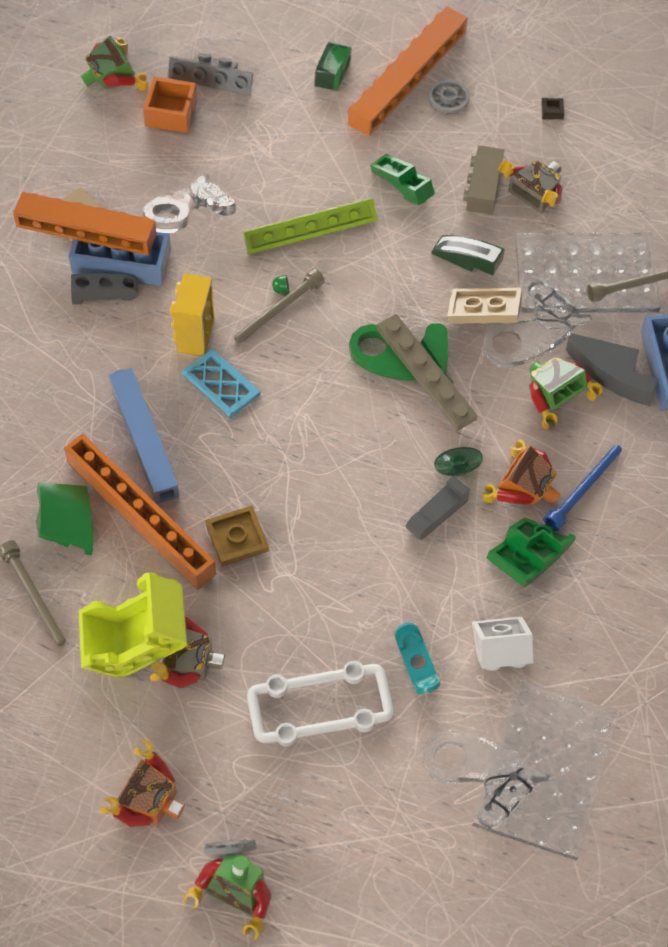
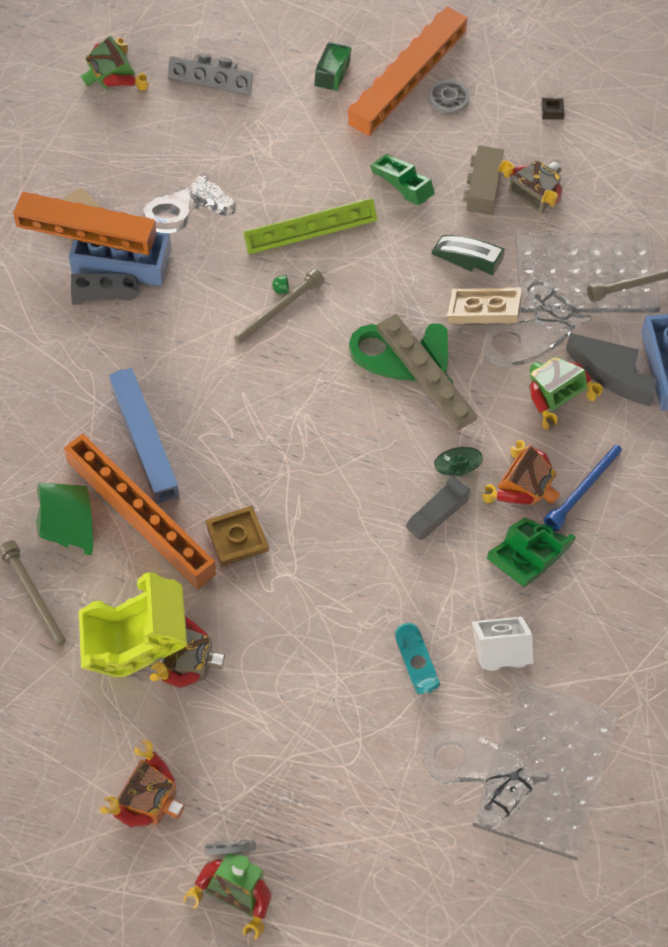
orange piece [143,76,197,133] -> none
yellow brick [170,273,215,356] -> none
medium azure window [181,348,261,418] -> none
white bar [247,661,394,746] -> none

